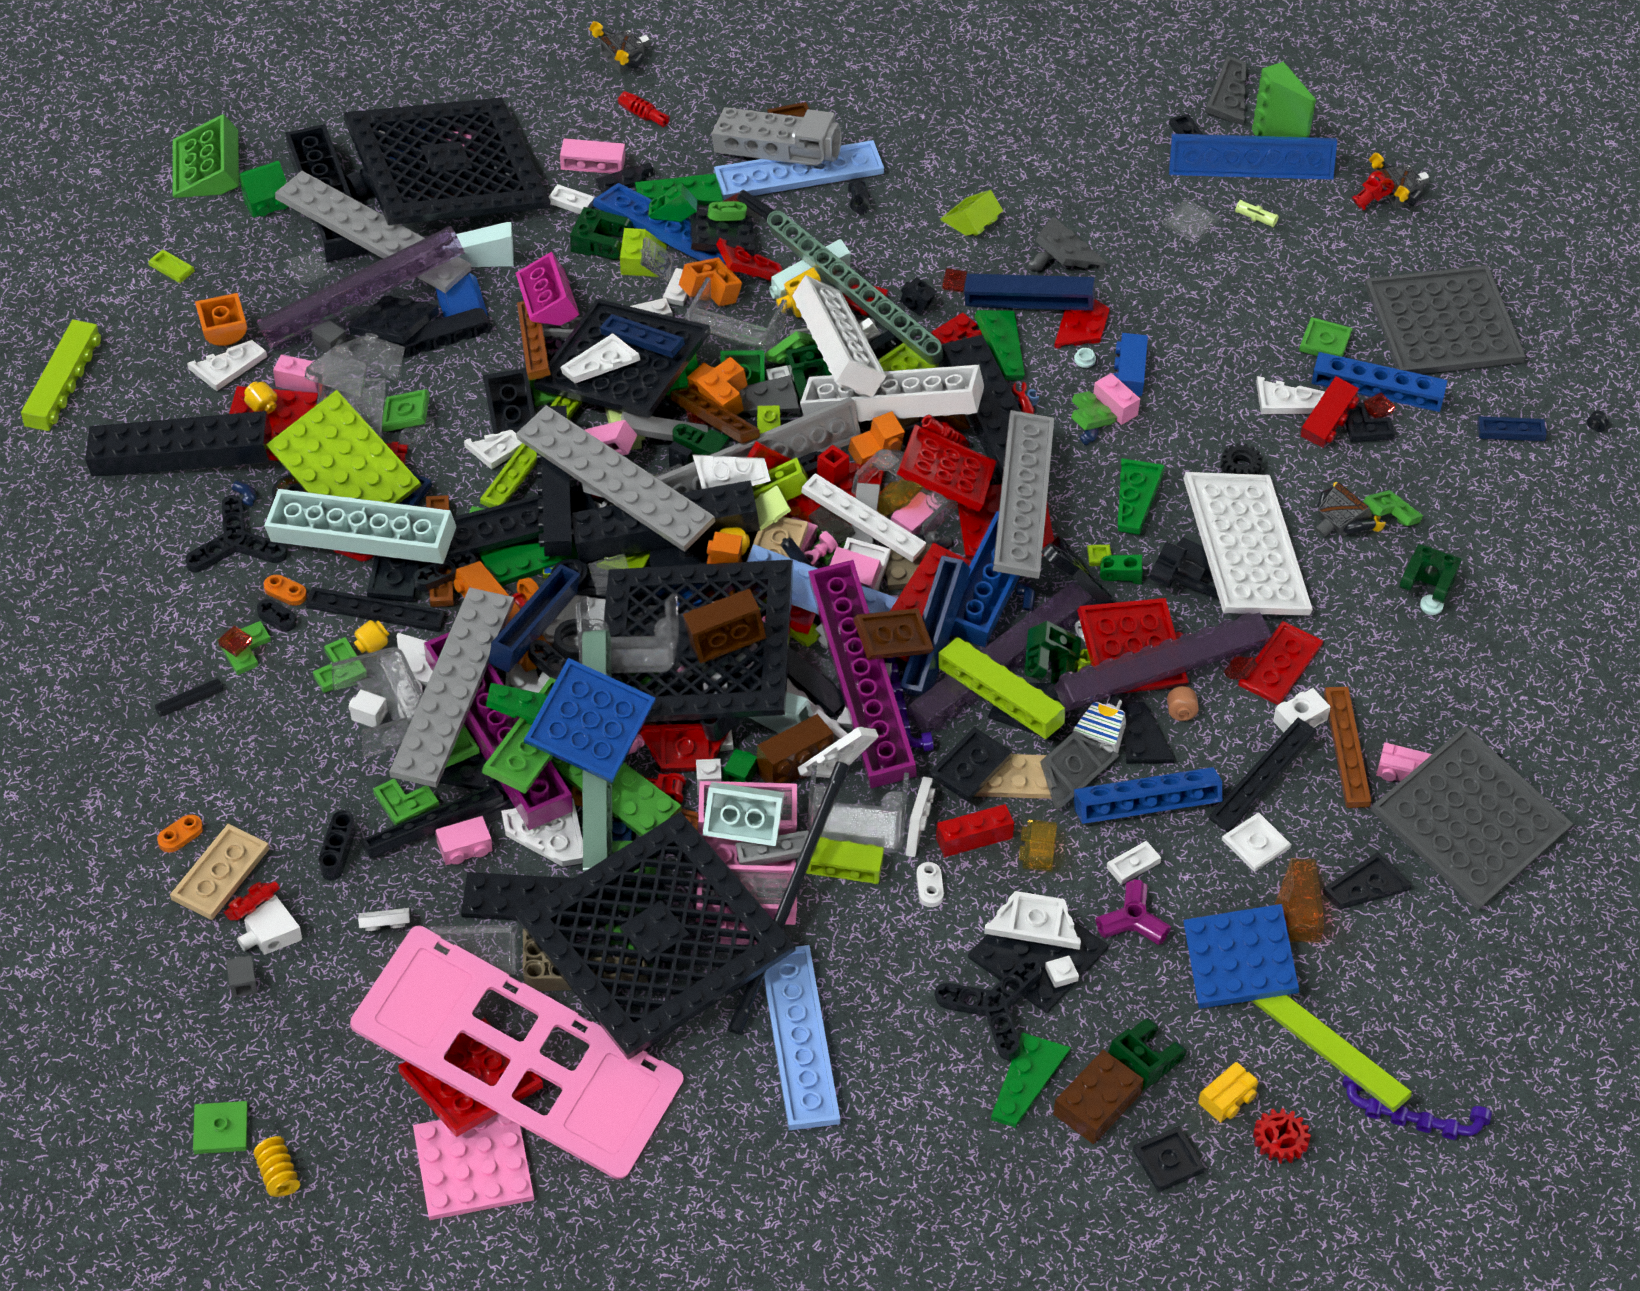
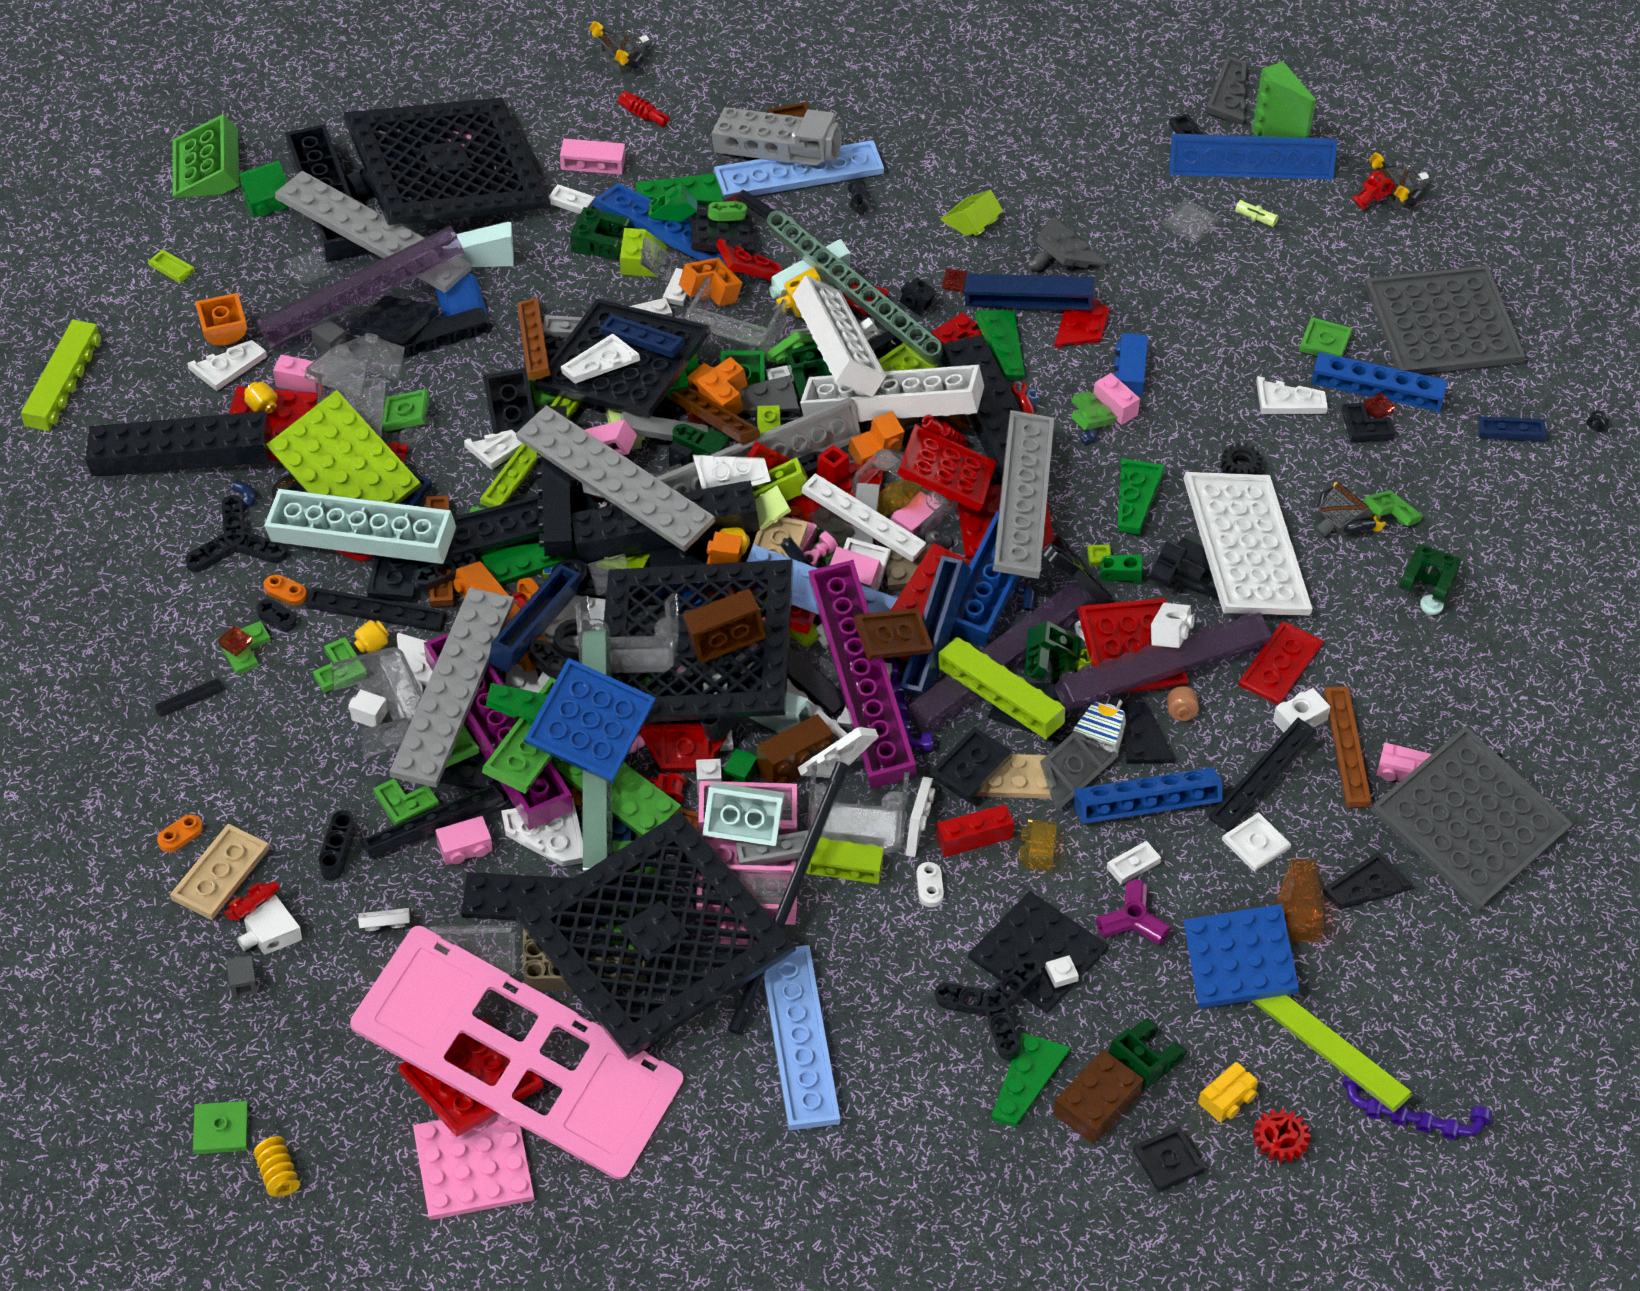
dark pink slope [516,252,580,325] -> none
black hinge [596,163,654,193] -> none
white wing [984,891,1081,950] -> none
light aqua plate [1074,348,1096,368] -> none
clear red plate [1224,656,1257,679] -> none
red brick [1301,376,1360,448] -> none
none -> white brick [1151,603,1194,648]

